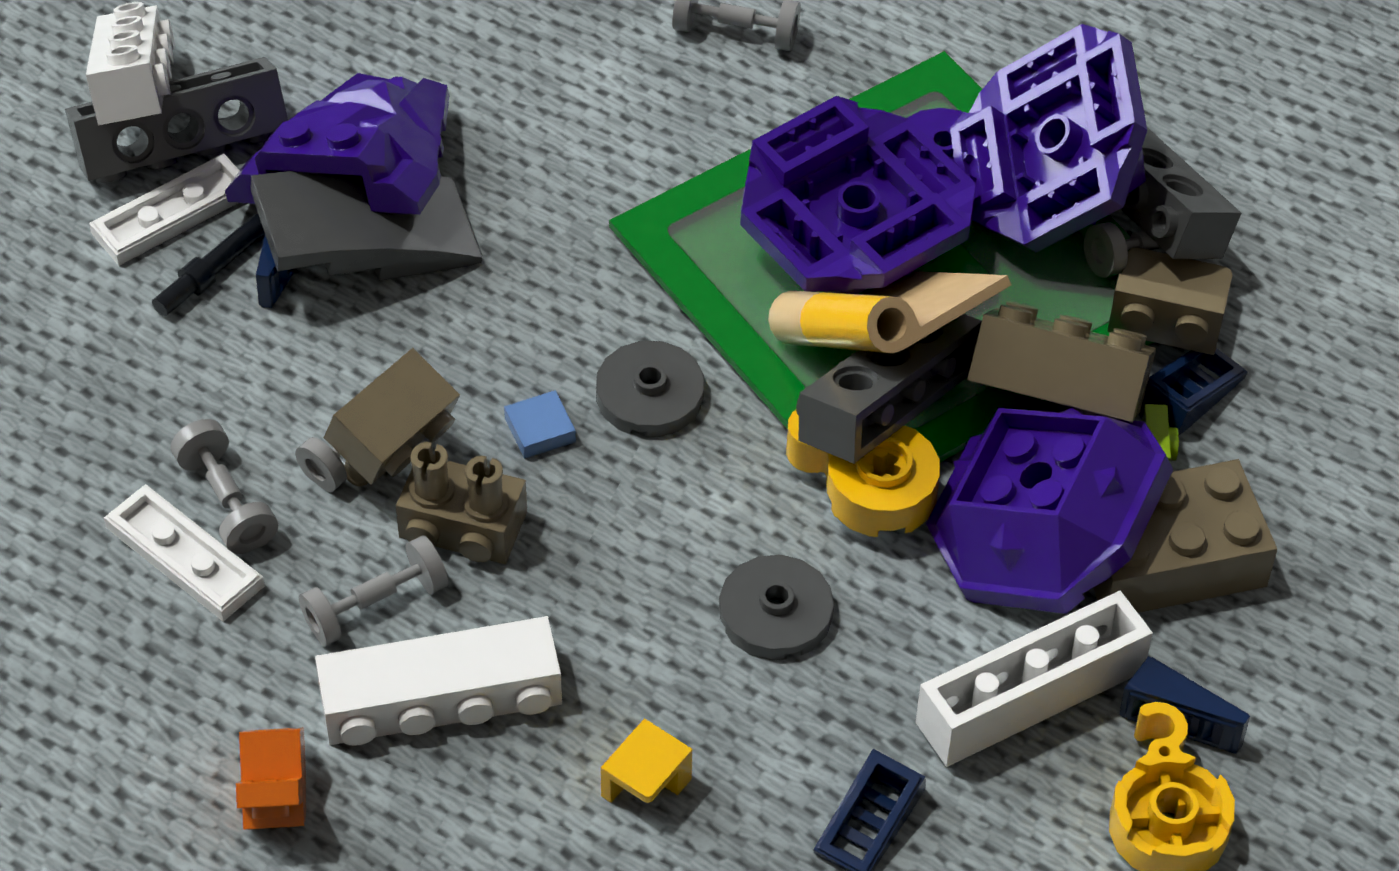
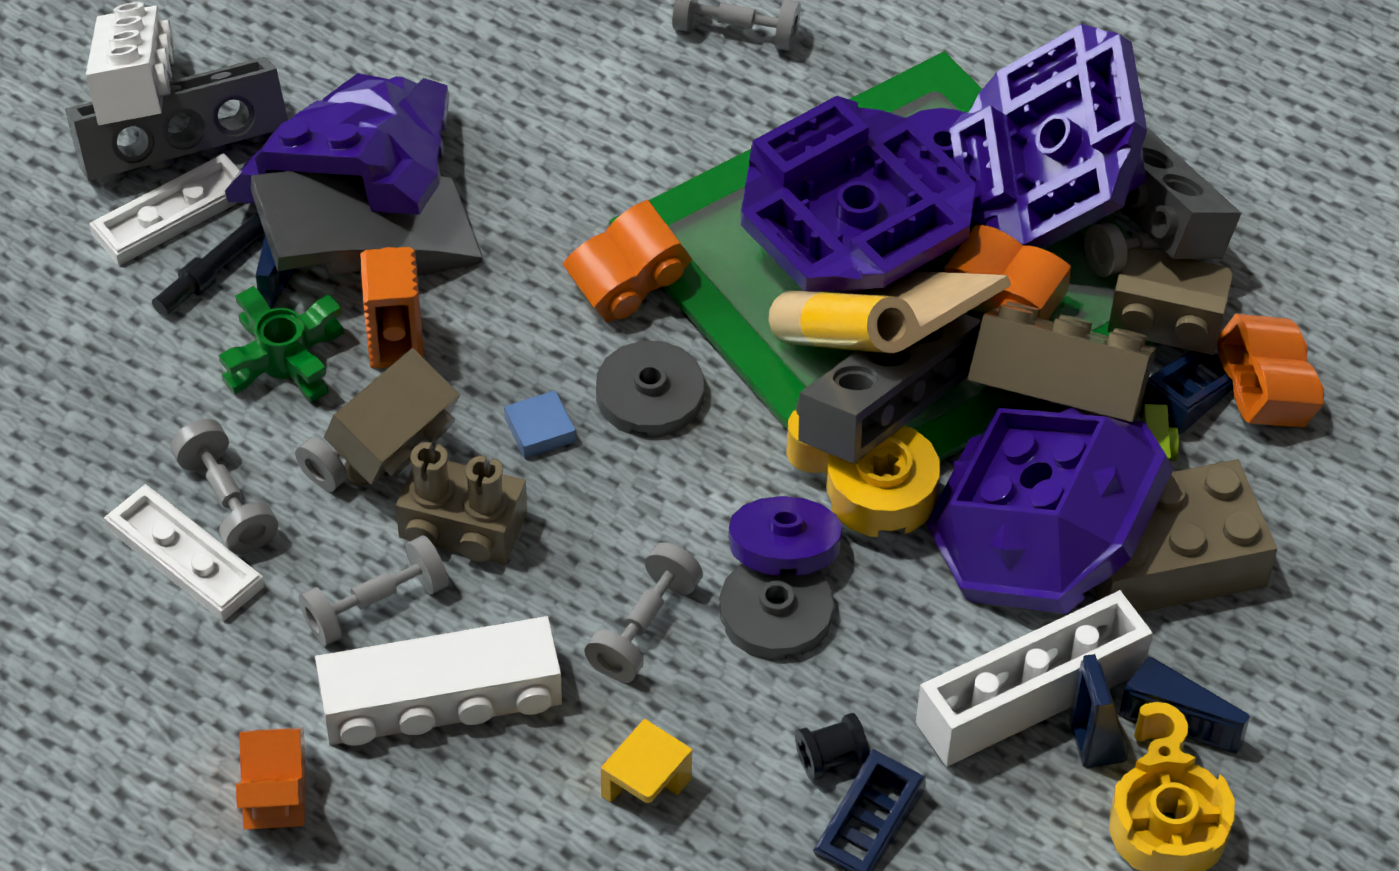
none -> green pin [218,286,344,403]
none -> orange brick [360,247,424,369]
none -> orange brick [562,200,692,323]
none -> light grey wheel [584,543,703,683]
none -> dark purple plate [728,496,842,576]
none -> black bush [795,713,870,781]
none -> orange brick [944,225,1071,321]
none -> dark blue slope [1069,654,1128,769]
none -> orange brick [1217,313,1324,428]

